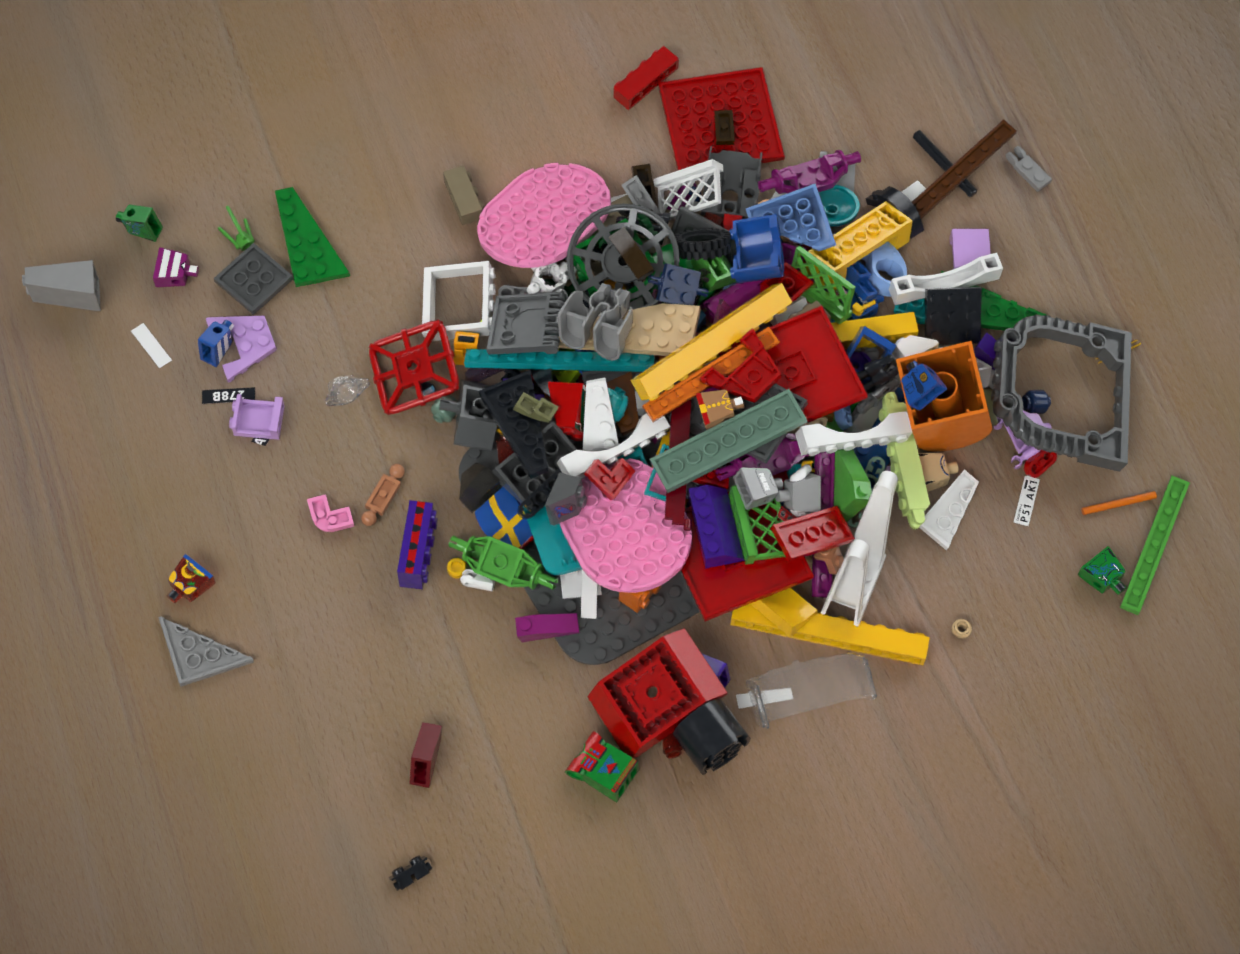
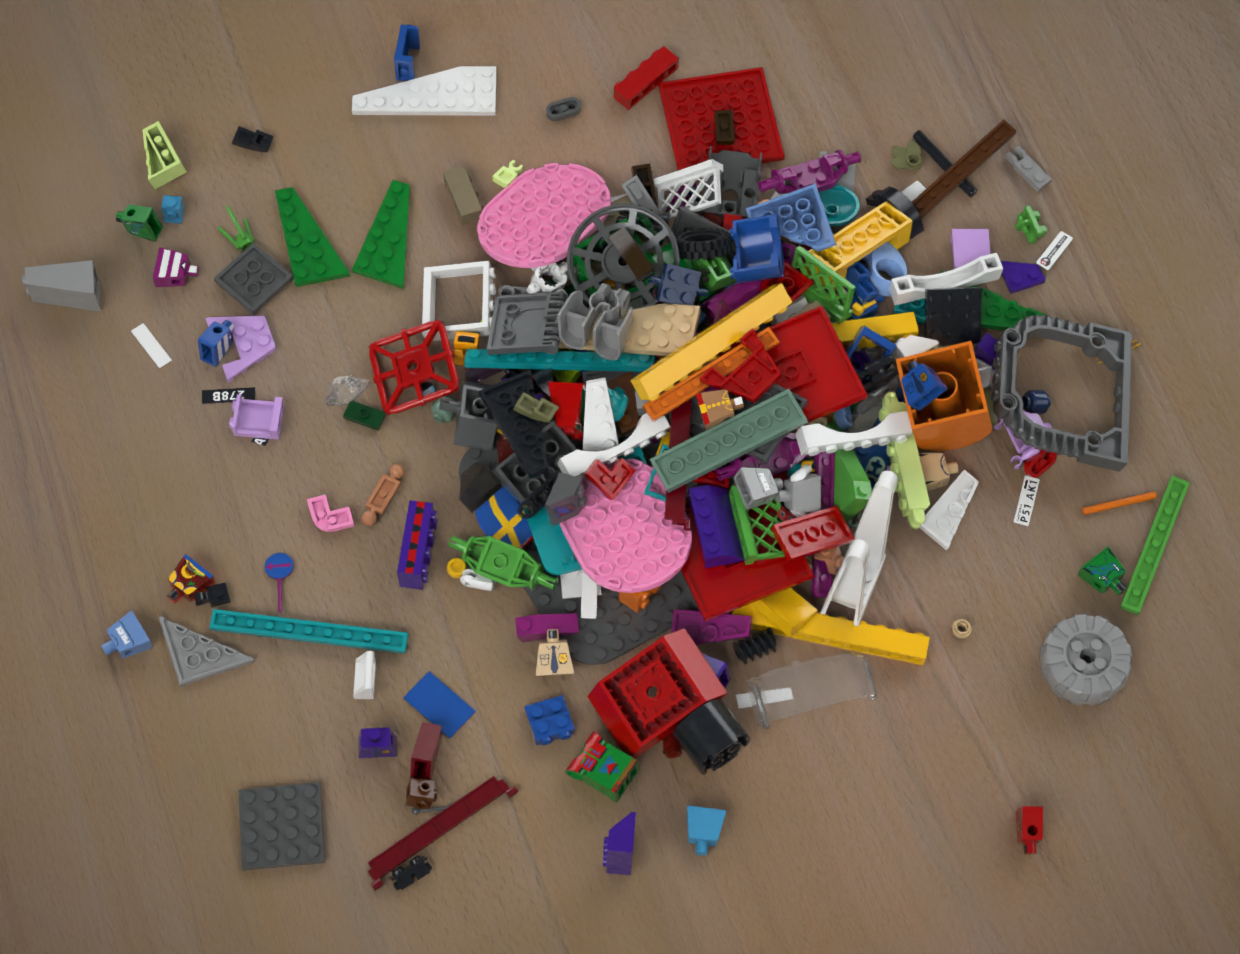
none -> medium blue torso [101,611,153,659]
none -> yellowish green wedge [142,121,187,189]
none -> dark azure brick [161,195,185,224]
none -> black plate [194,583,231,608]
none -> teal plate [209,609,409,654]
none -> black slope [232,126,274,153]
none -> dark grey plate [238,782,325,871]
none -> blue piece [264,553,294,613]
none -> dark green plate [343,400,386,431]
none -> white wing [352,66,496,116]
none -> green wing [352,180,410,289]
none -> white tile [353,651,376,699]
none -> dark purple torso [358,727,397,758]
none -> dark red piece [368,776,518,891]
none -> blue panel [394,25,420,81]
none -> blue window [403,671,476,739]
none -> reddish brown brick [406,778,437,809]
none -> dark grey hinge [412,804,452,815]
none -> yellowish green plate [492,160,523,188]
none -> blue plate [524,695,574,745]
none -> tan torso [536,629,574,676]
none -> dark grey plate [546,97,581,121]
none -> dark purple slope [603,812,636,875]
none -> magenta wing [671,609,752,645]
none -> dark azure torso [686,805,726,856]
none -> black piece [732,628,777,665]
none -> olive plate [890,140,922,171]
none -> dark purple wing [1000,261,1046,294]
none -> bright green hips [1015,206,1047,244]
none -> red torso [1016,806,1043,854]
none -> white sticker [1036,231,1073,270]
none -> light grey wheel [1039,614,1133,706]

